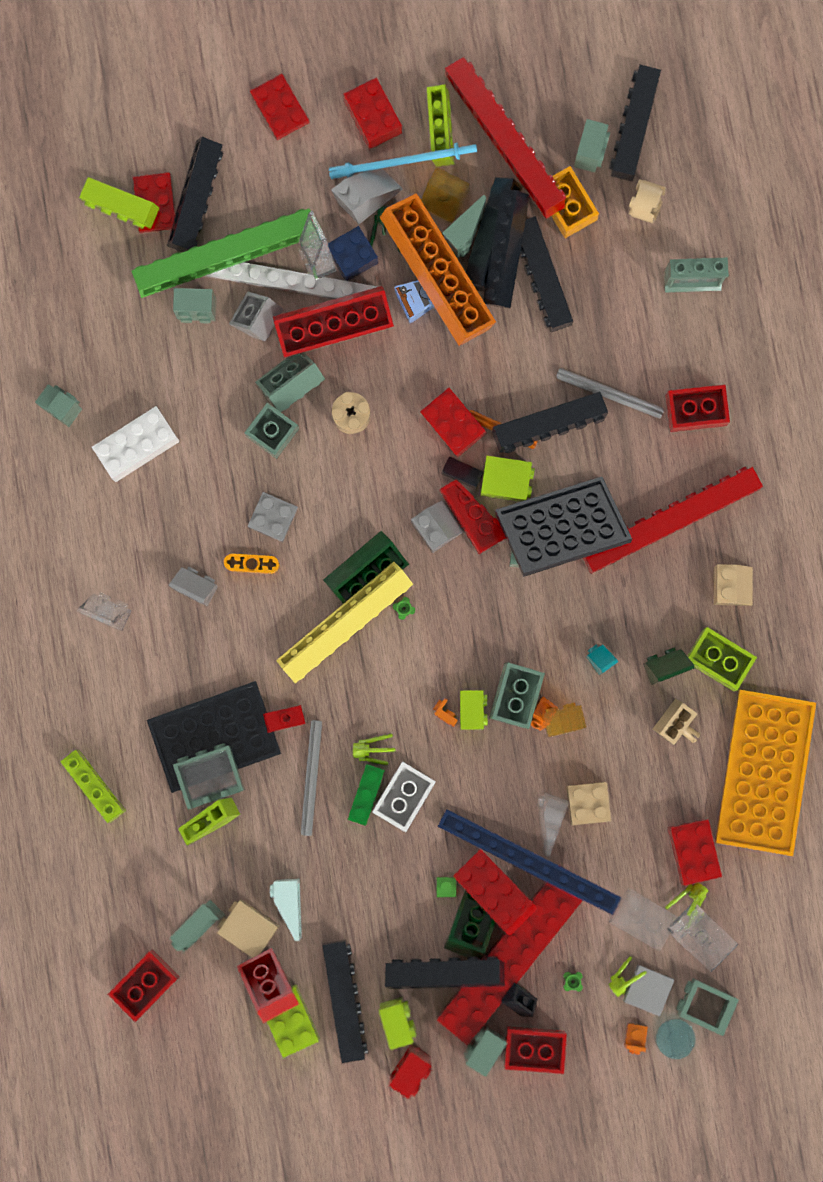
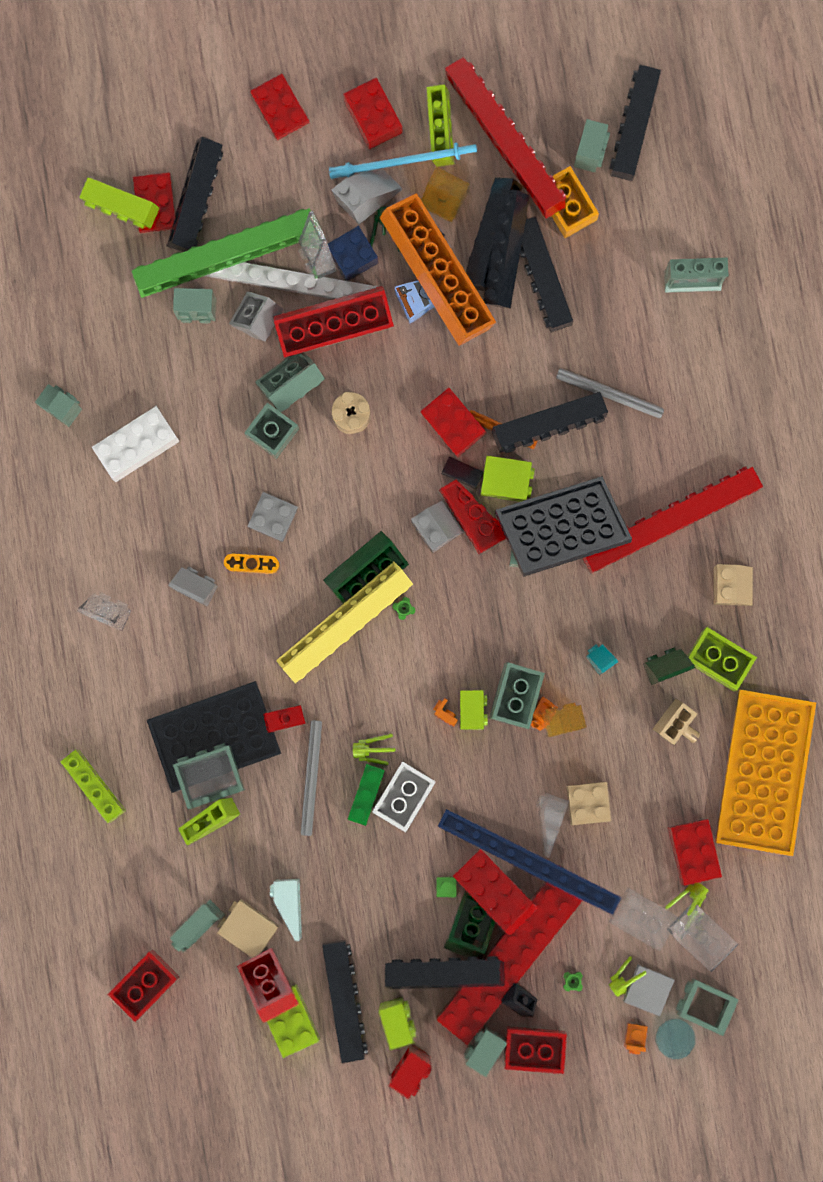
sand green slope [442,195,486,259] -> none
tan brick [629,180,666,223] -> none
red brick [665,385,730,432] -> none

